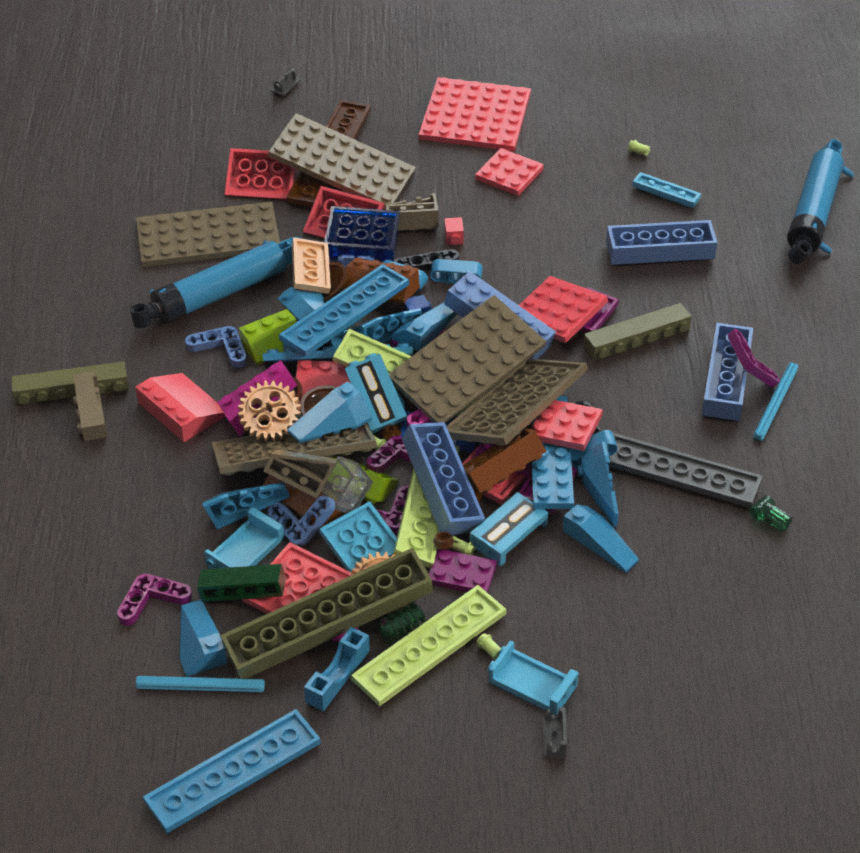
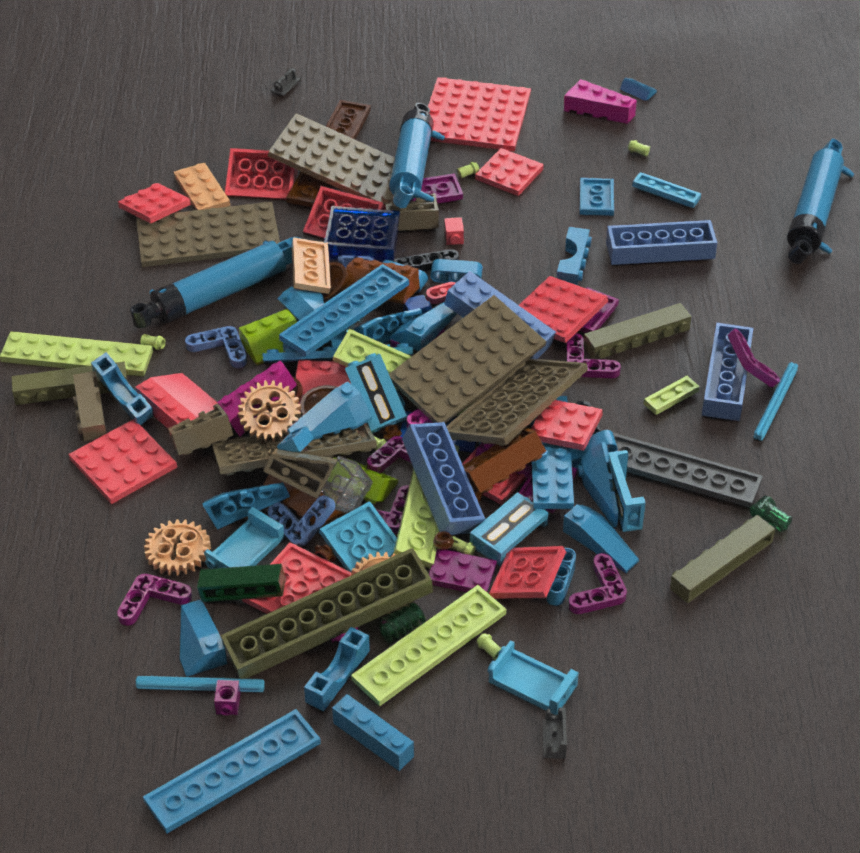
none -> yellowish green plate [0,331,153,376]
none -> coral plate [69,420,177,504]
none -> dark azure arch [91,352,154,425]
none -> coral plate [118,183,191,224]
none -> yellowish green pin [141,334,166,350]
none -> light nougat gear [144,519,211,576]
none -> dark tan wedge [168,404,233,455]
none -> light nougat plate [174,163,230,210]
none -> magenta brick [214,680,240,716]
none -> dark azure slope [277,426,313,452]
none -> reddish brown plate [315,544,336,561]
none -> dark azure brick [332,694,414,771]
none -> dark azure piece [389,103,445,208]
none -> magenta plate [411,173,463,204]
none -> coral plate [426,282,455,304]
none -> yellowish green pin [457,162,479,179]
none -> coral plate [489,546,566,599]
none -> dark azure beam [546,548,576,606]
none -> dark azure arch [557,227,592,285]
none -> dark pink wedge [564,79,637,124]
none -> magenta beam [567,333,621,378]
none -> magenta beam [569,553,627,614]
none -> dark azure tile [580,178,614,216]
none -> medium azure panel [608,450,646,532]
none -> dark azure slope [620,78,657,101]
none -> yellowish green plate [644,376,700,415]
none -> olive brick [670,515,775,603]

